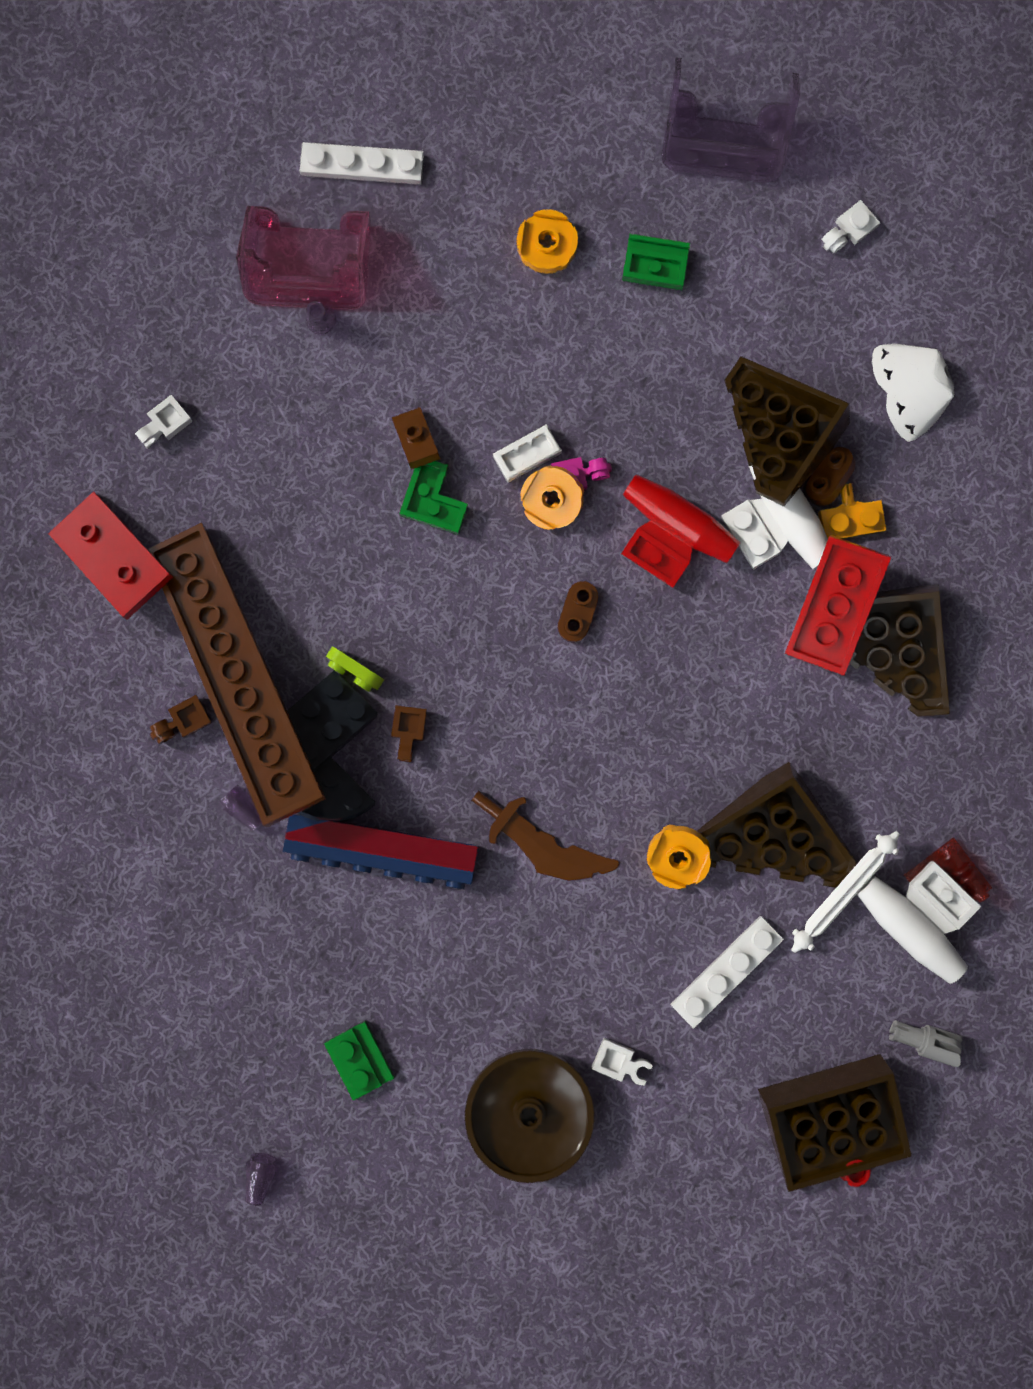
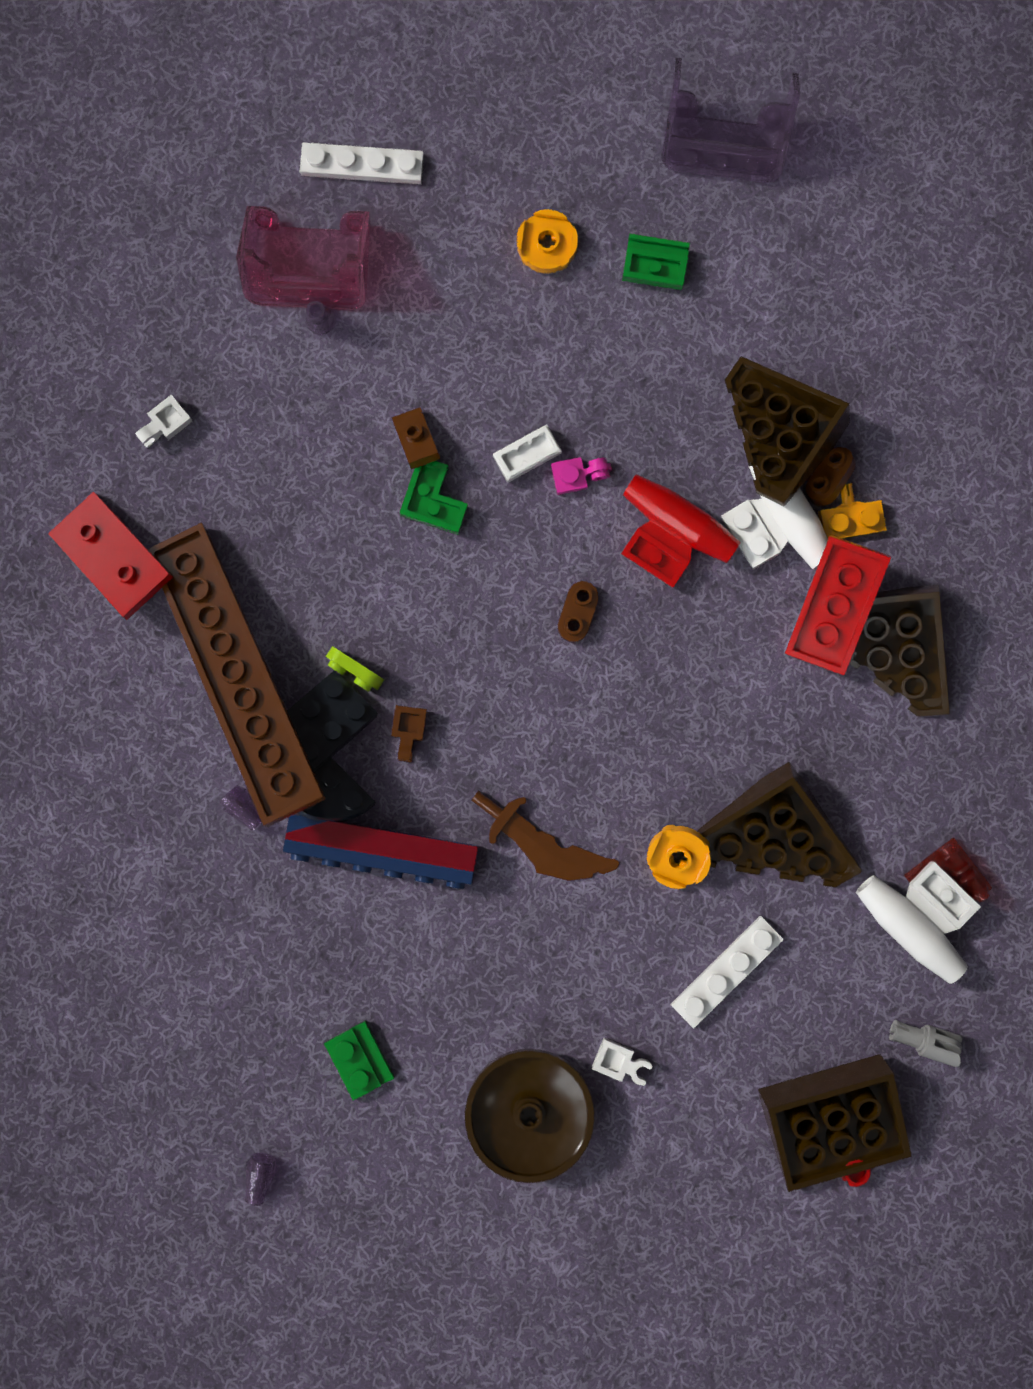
reddish brown plate [150,695,212,744] -> none
light orange plate [521,466,584,530] -> none
white wheel [792,831,900,953] -> none
white plate [822,200,880,254] -> none
white piece [872,344,954,441] -> none

